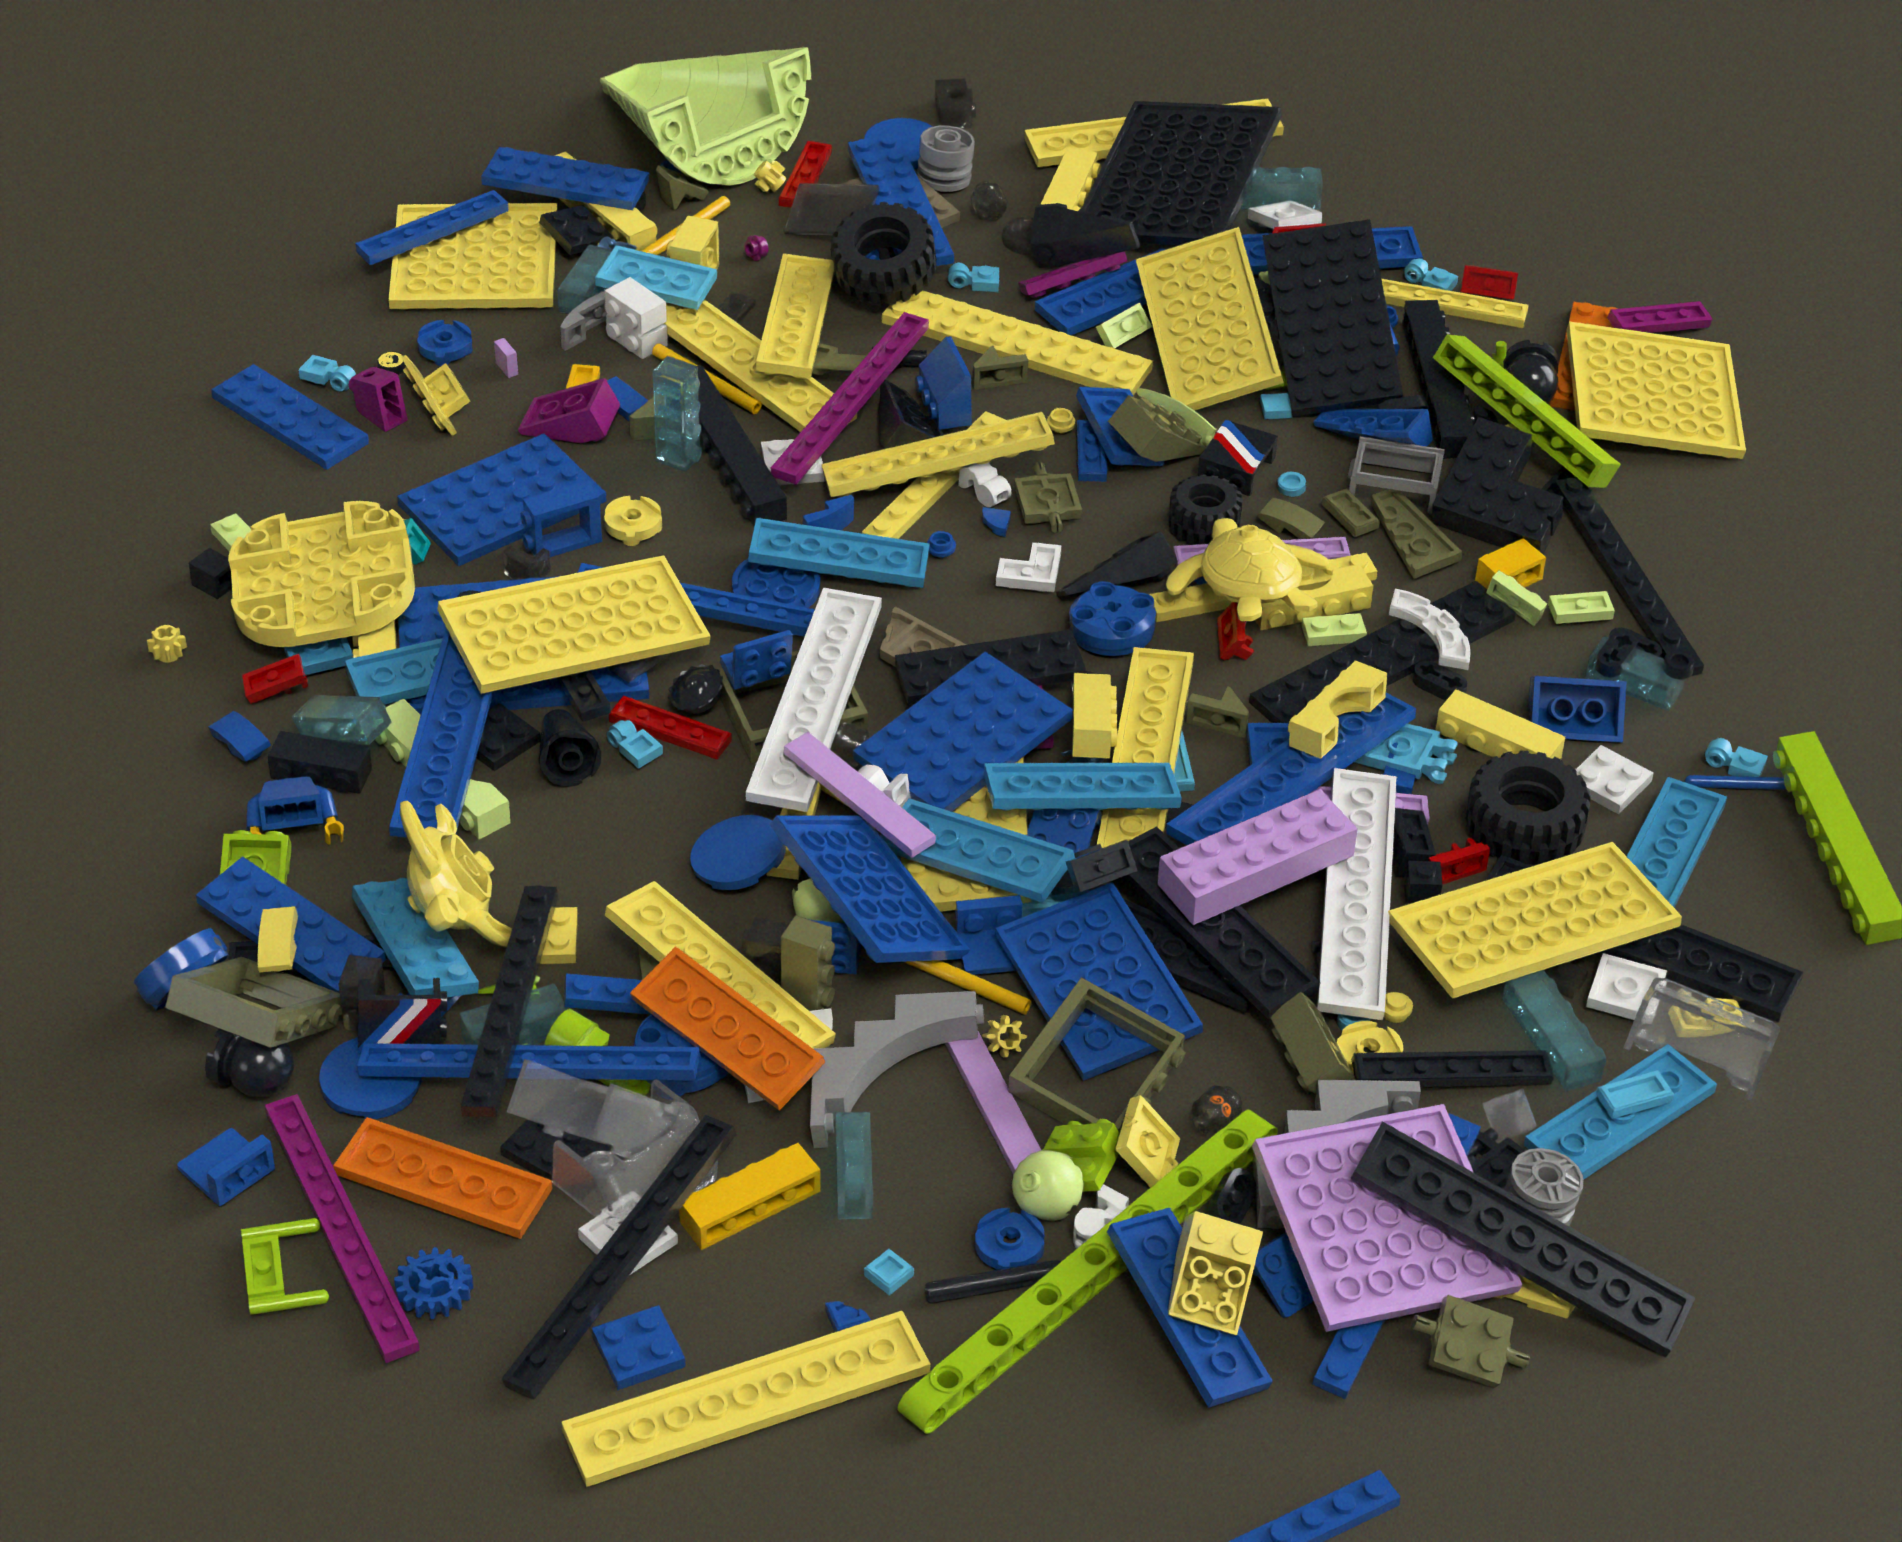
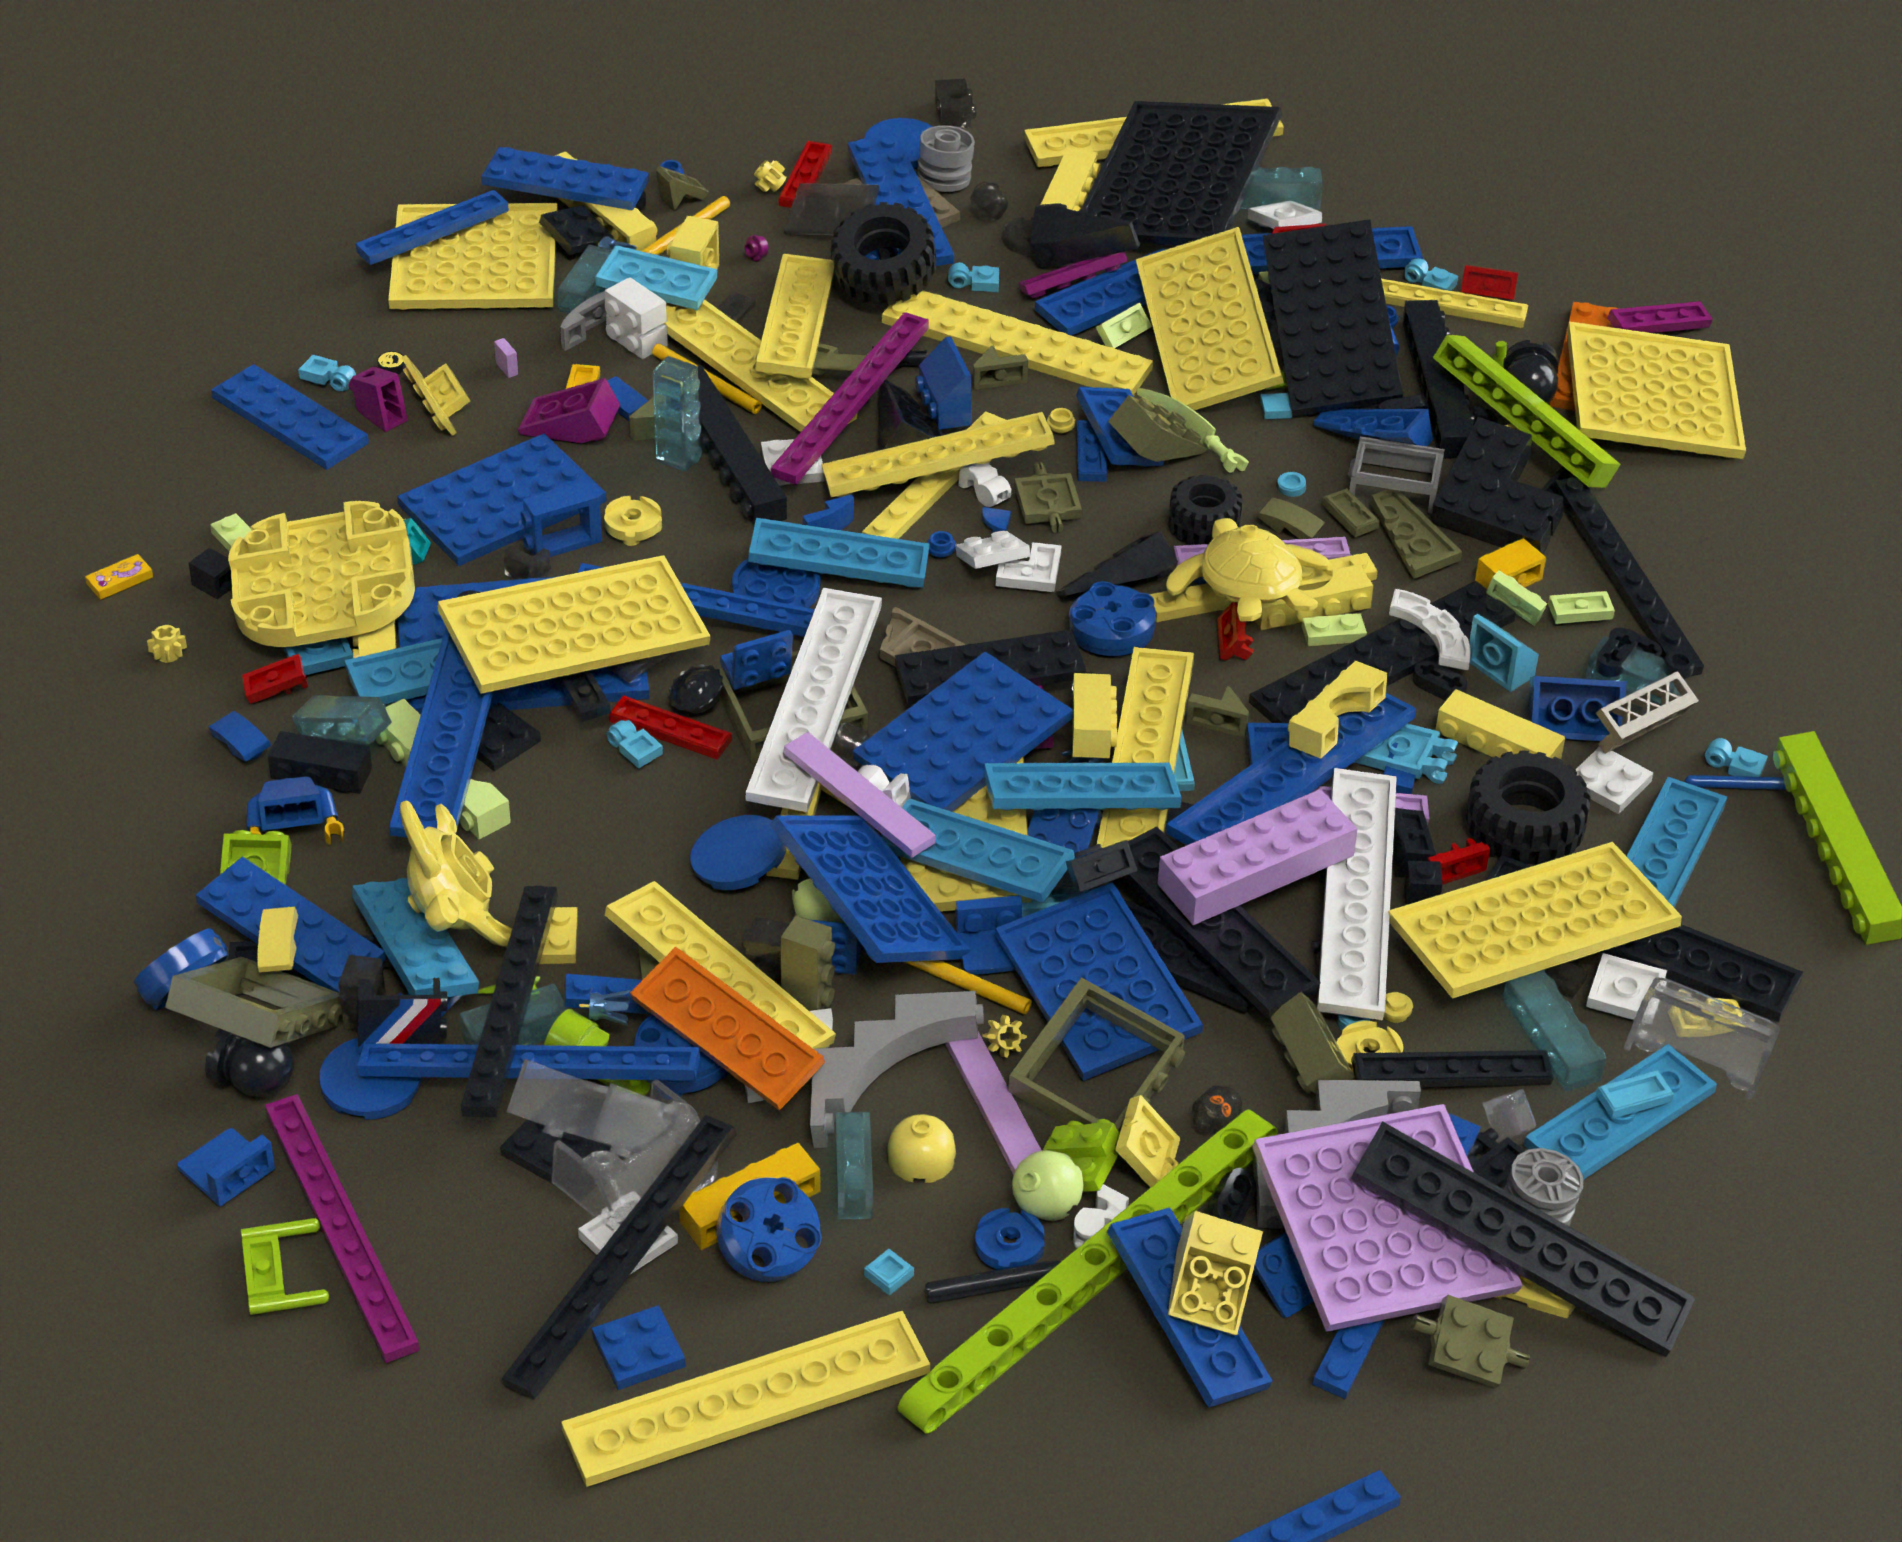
orange plate [333,1117,553,1239] -> none
blue gear [394,1247,473,1319] -> none
blue plate [417,320,473,366] -> none
black cone [539,709,601,787] -> none
yellowish green cone [600,47,811,185] -> none
blue tile [825,1301,871,1332] -> none
black panel [1198,420,1278,496] -> none
none -> yellow tile [85,554,153,600]
none -> flat silver piece [579,990,630,1025]
none -> blue piece [716,1177,822,1282]
none -> light yellow cylinder [887,1114,956,1183]
none -> white plate [955,531,1031,569]
none -> medium azure slope [1469,614,1539,692]
none -> fence [1596,671,1699,754]

